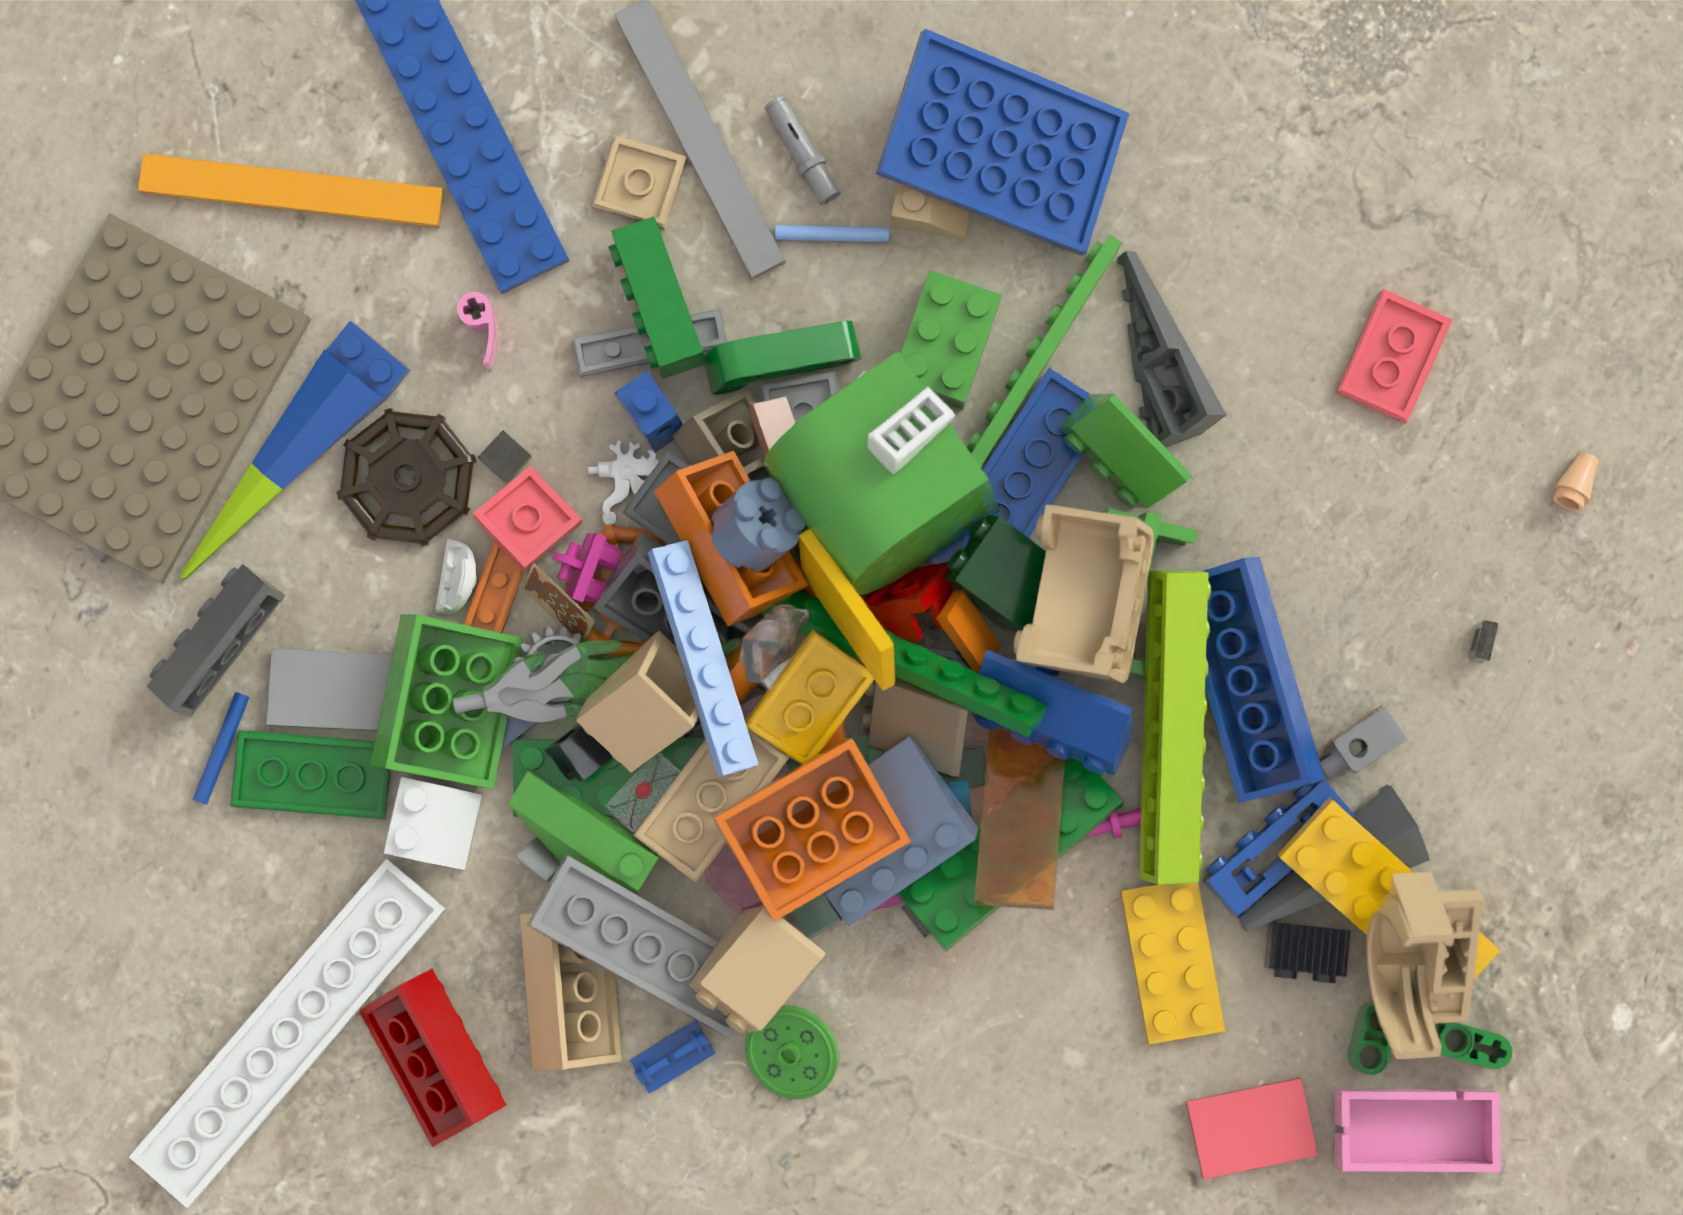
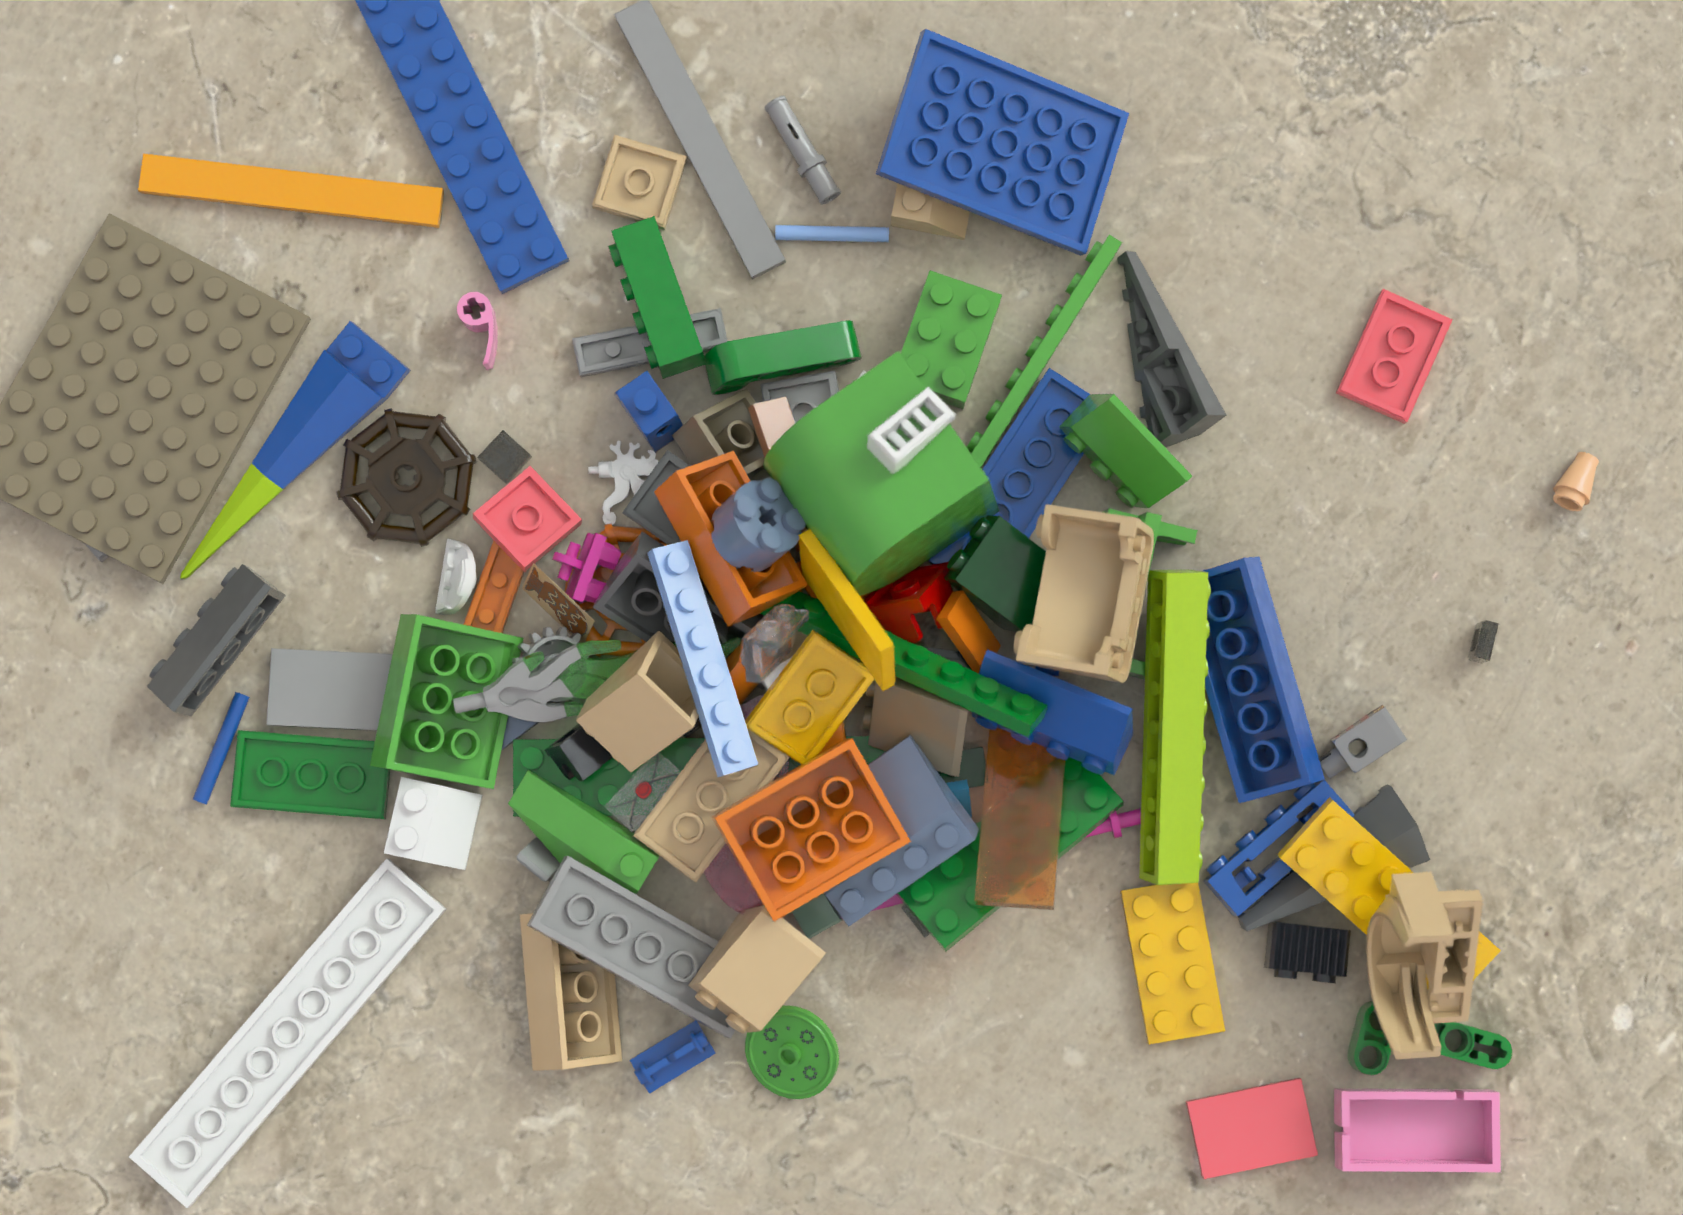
red slope [359,968,507,1147] -> none

